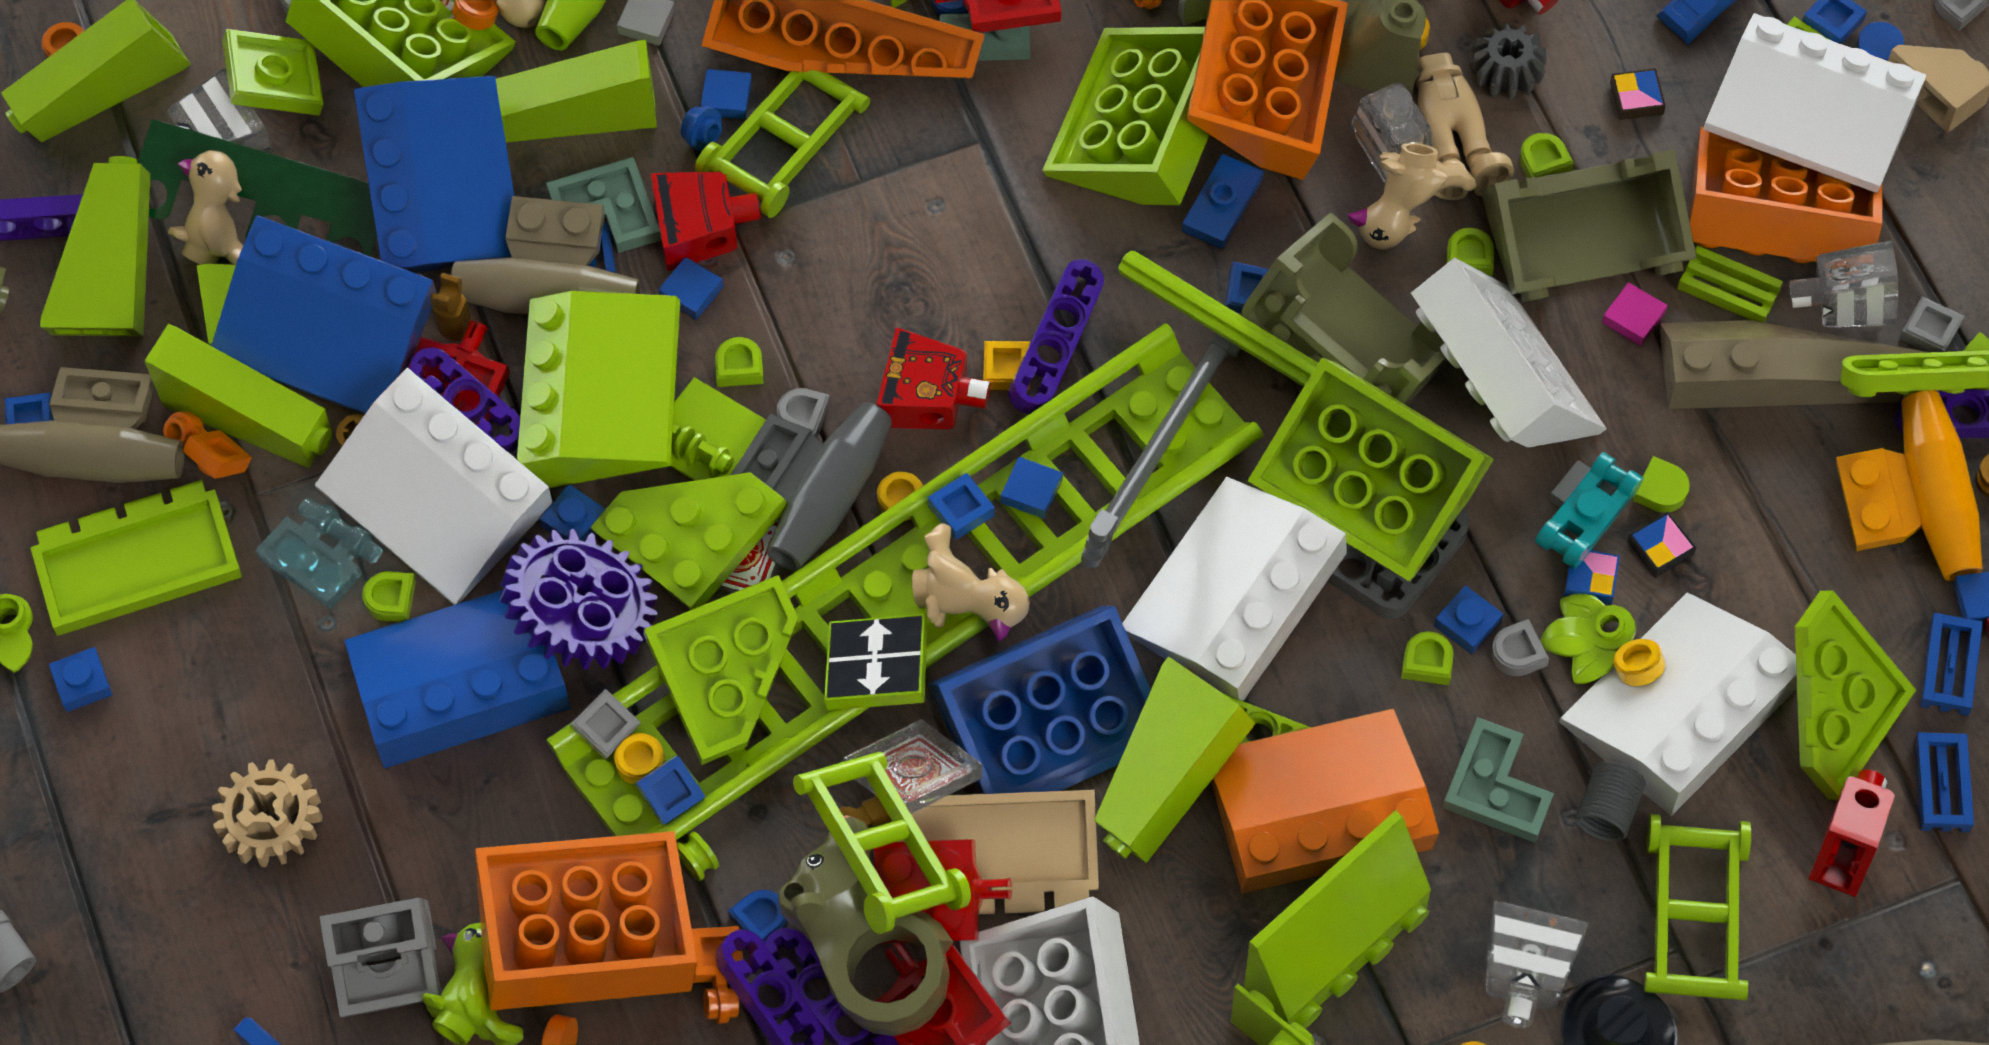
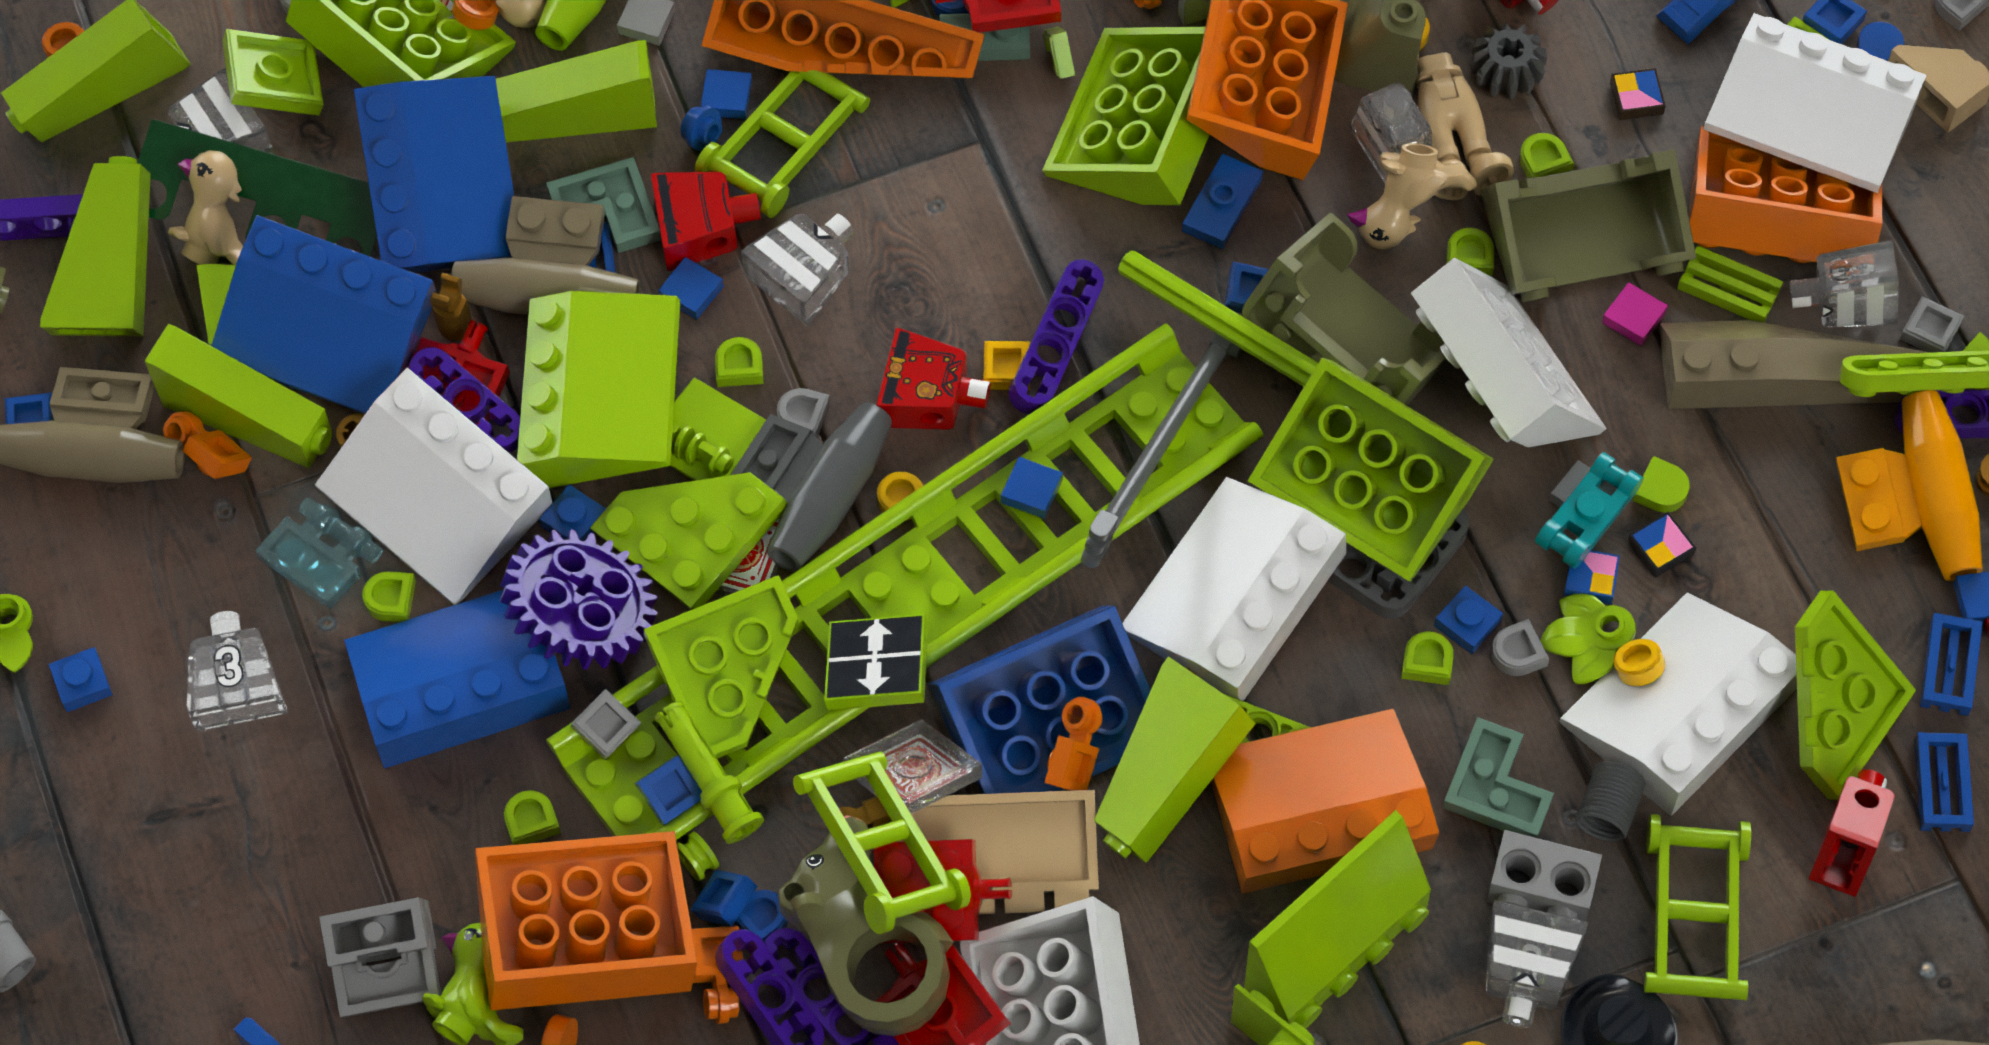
lime hinge [30,479,242,636] -> none
tan gear [212,760,323,867] -> none
yellow tile [614,733,665,785] -> none
tan animal [912,523,1030,642] -> none
blue plate [928,473,995,541] -> none
none -> clear torso [187,611,288,731]
none -> lime tile [504,790,561,845]
none -> lime pin [655,701,764,844]
none -> blue tile [690,869,758,927]
none -> clear torso [741,213,855,326]
none -> lime tile [1042,26,1075,79]
none -> orange plate [1044,697,1102,791]
none -> light grey brick [1486,830,1602,928]

